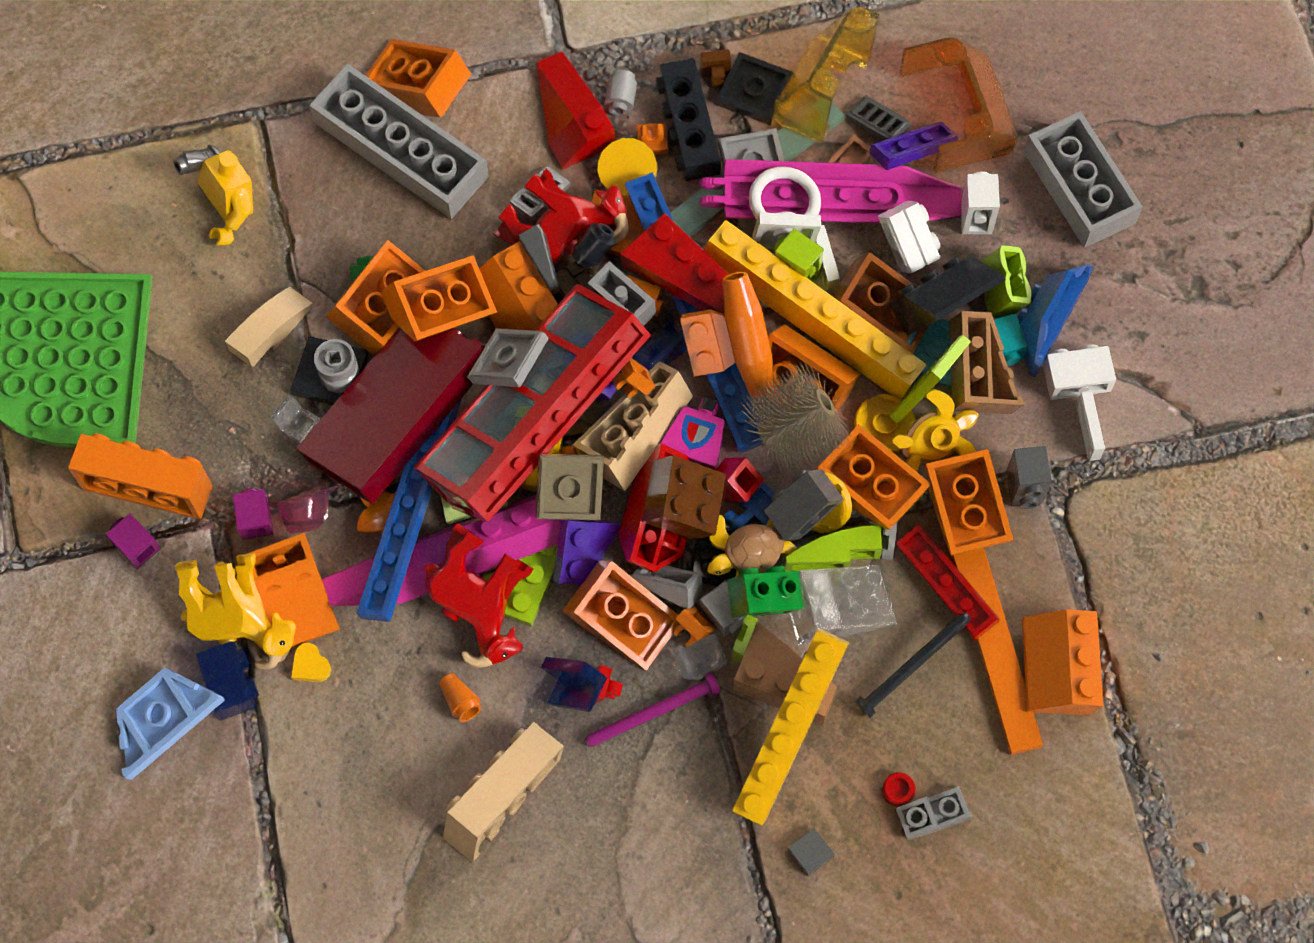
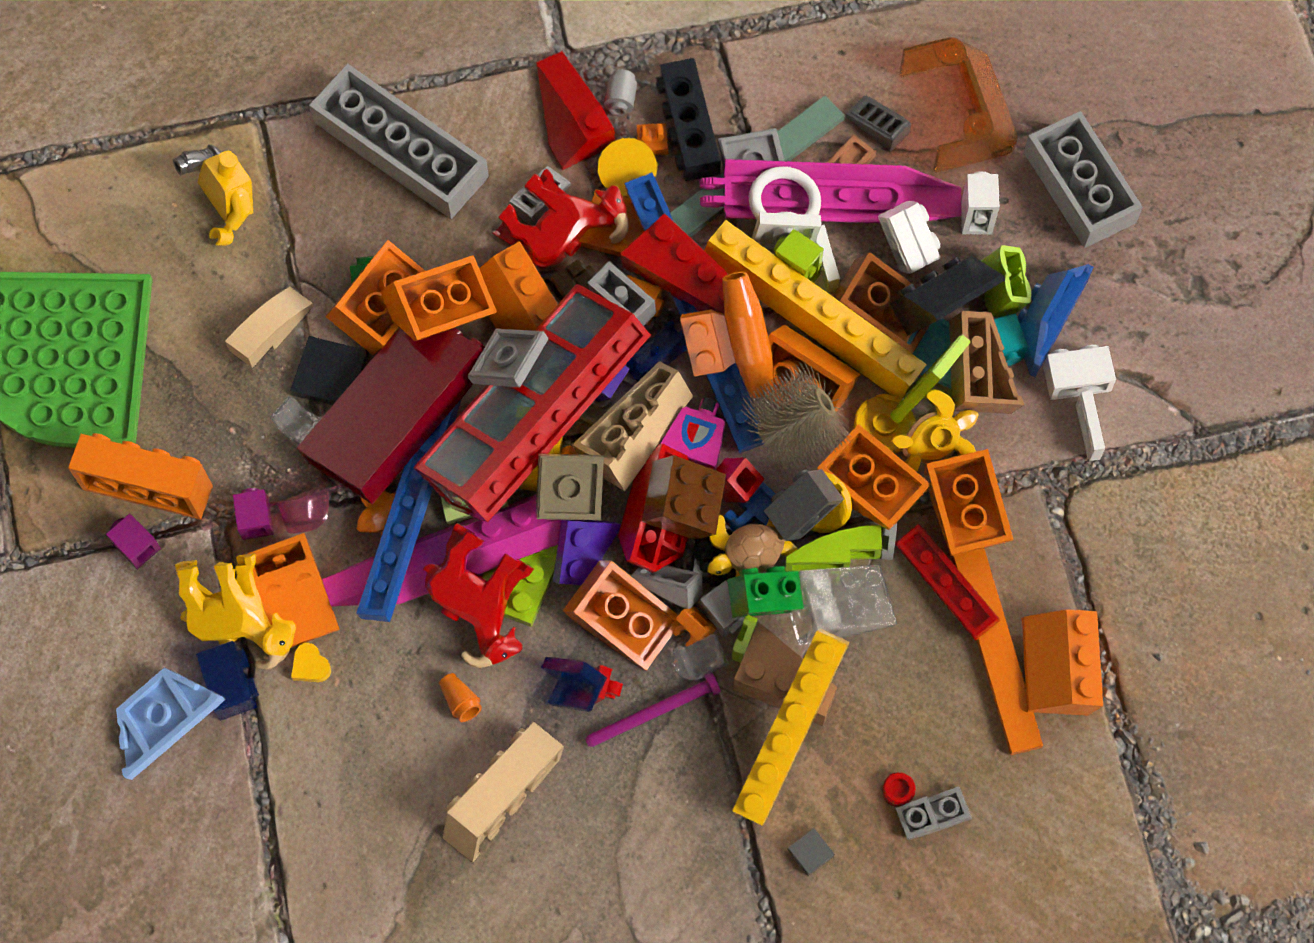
light grey wheel [314,339,360,393] -> none
orange slope [365,39,471,118] -> none
dark grey slope [519,224,560,295] -> none
black brick [572,223,616,269] -> none
orange tile [613,358,655,398] -> none
reddish brown tile [700,49,731,87] -> none
black tile [716,52,793,125] -> none
clear yellow windscreen [773,7,880,143] -> none
black bar [855,612,971,718] -> none
dark purple tile [869,121,959,170] -> none
dark grey brick [1006,446,1052,509] -> none

